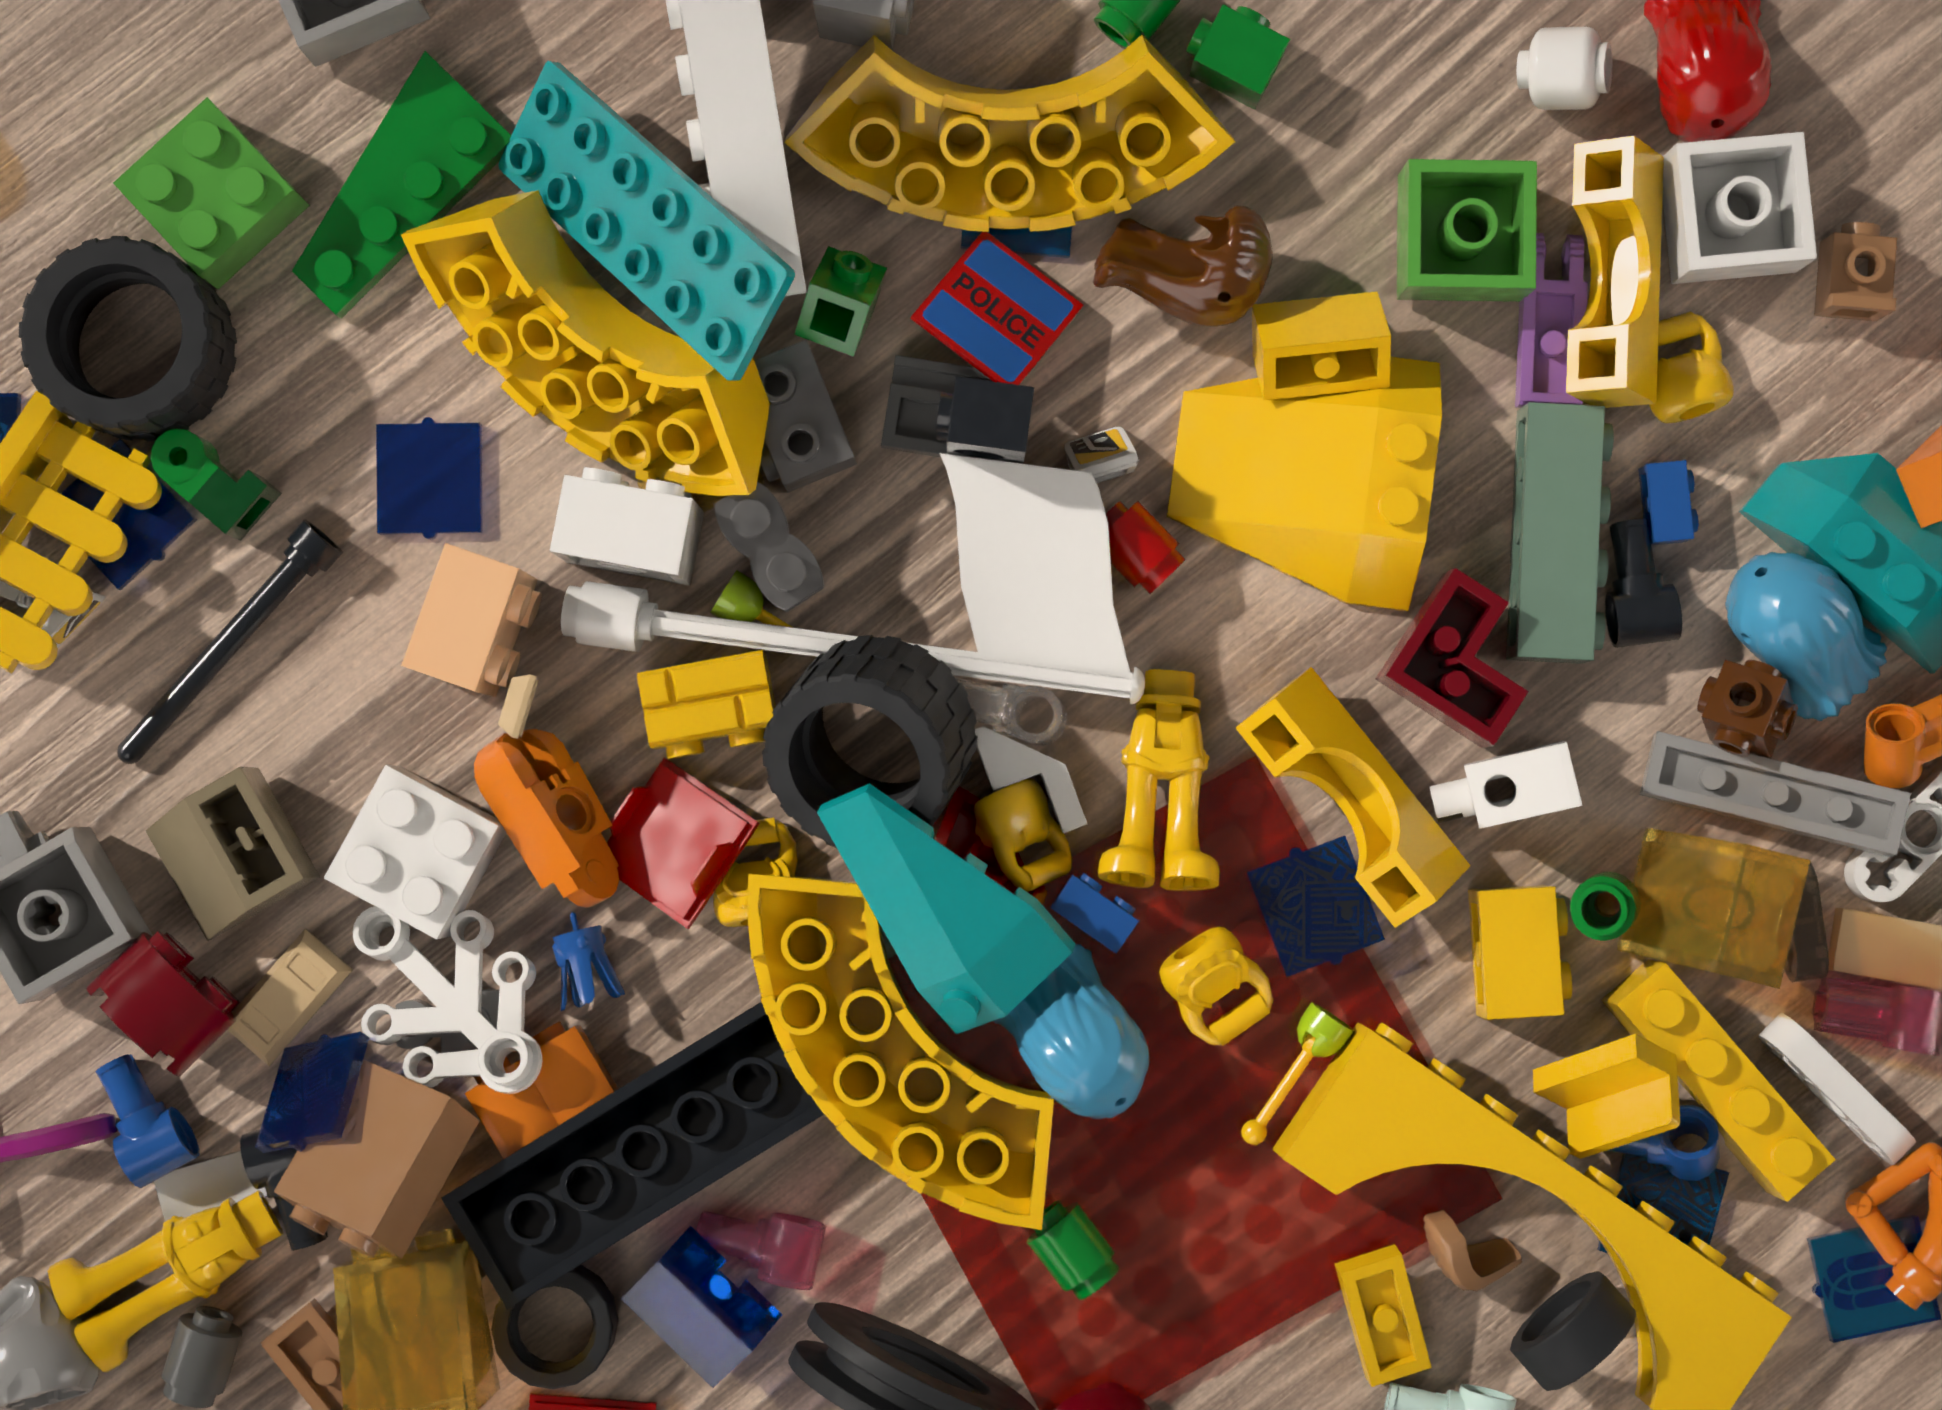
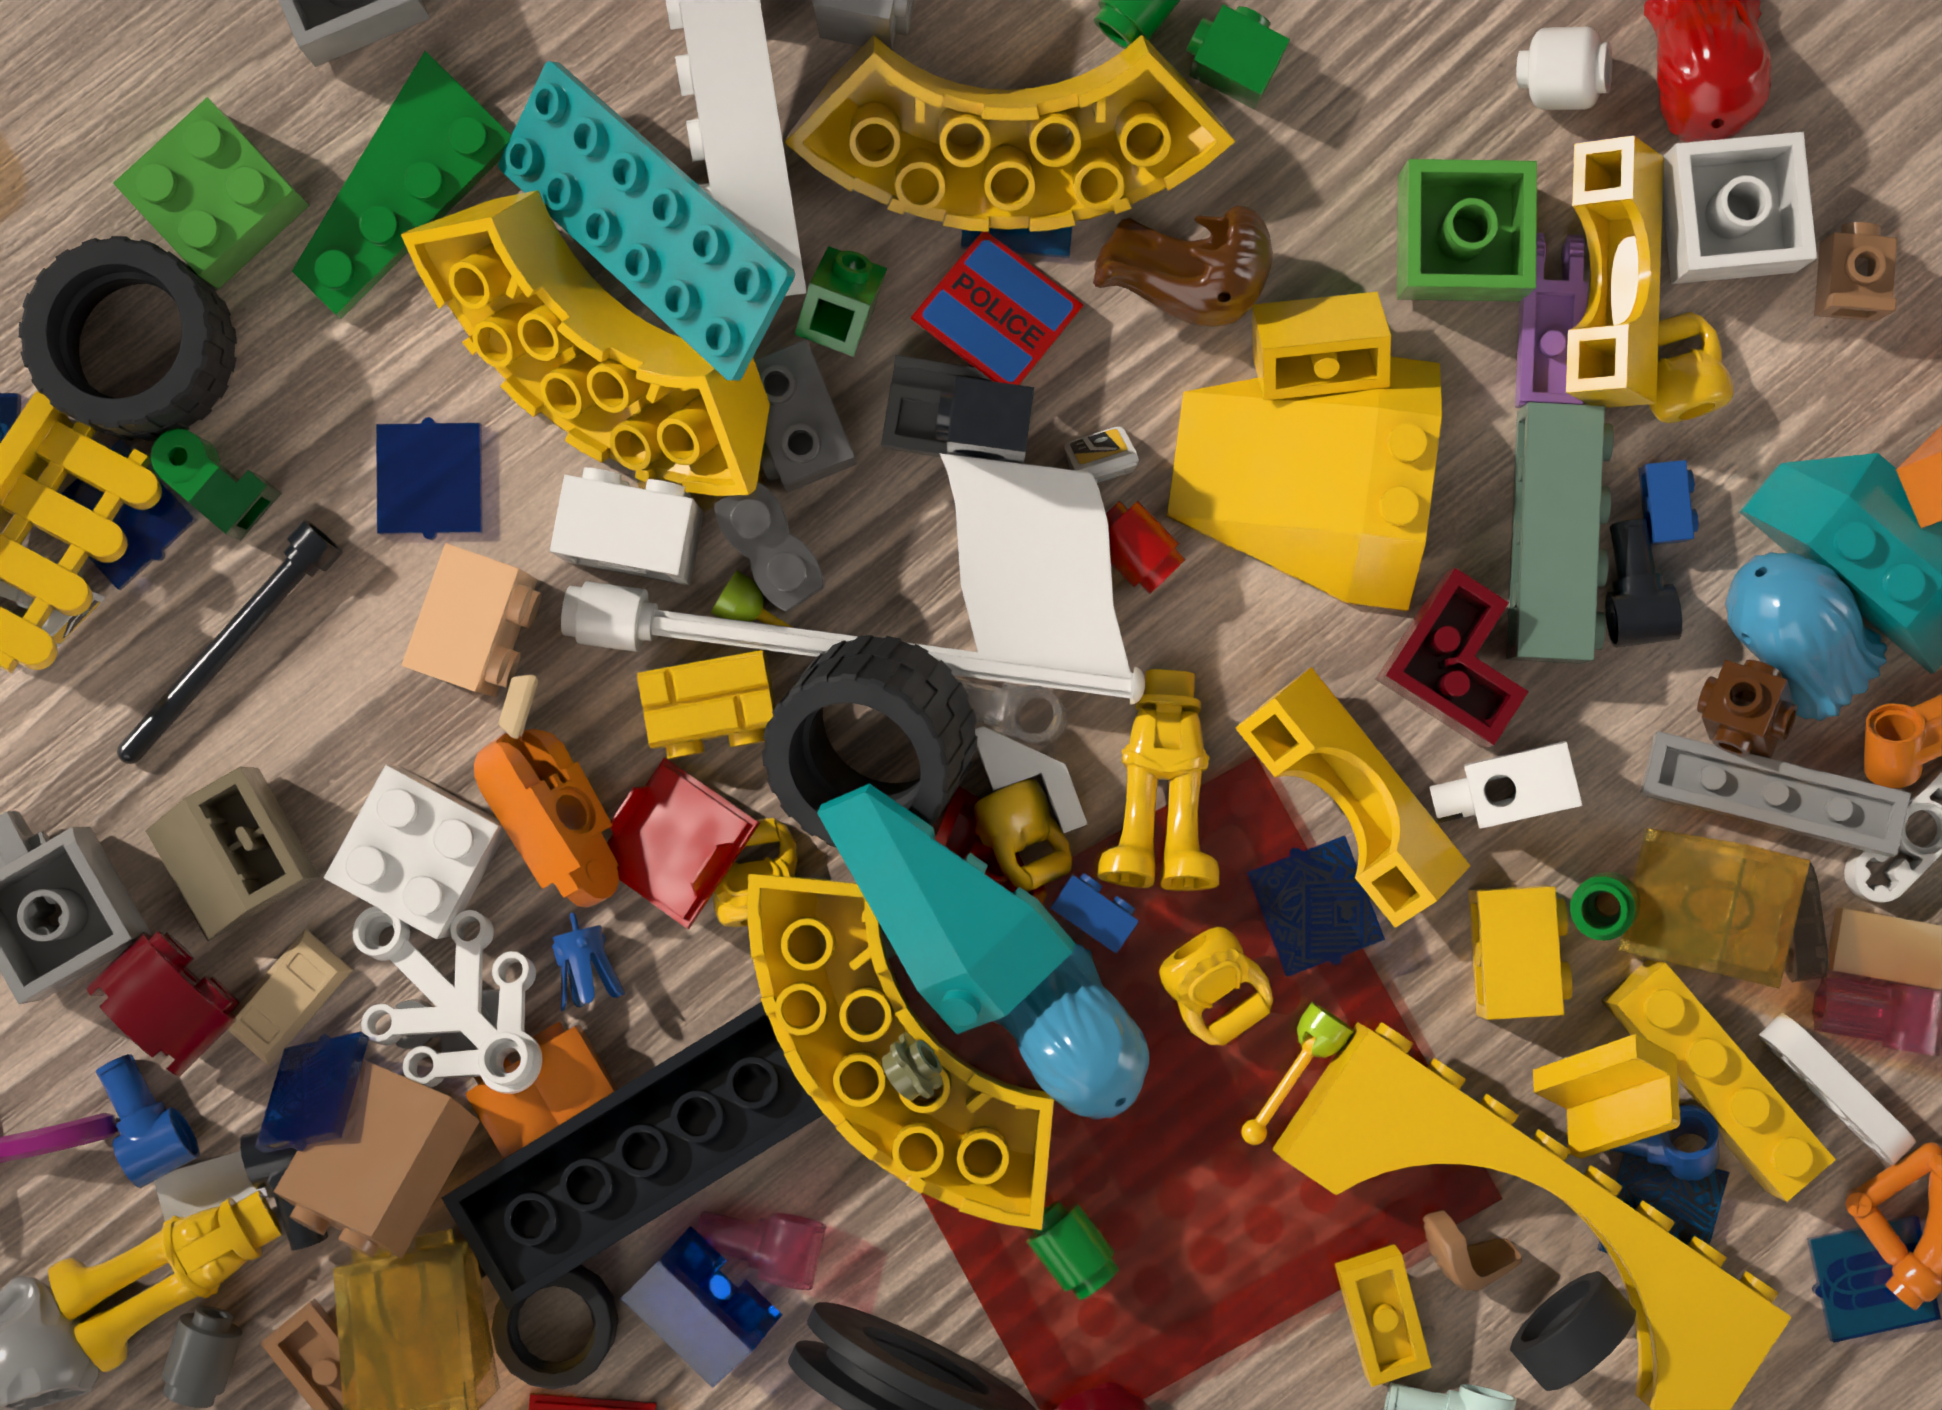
none -> olive plate [882,1032,943,1100]

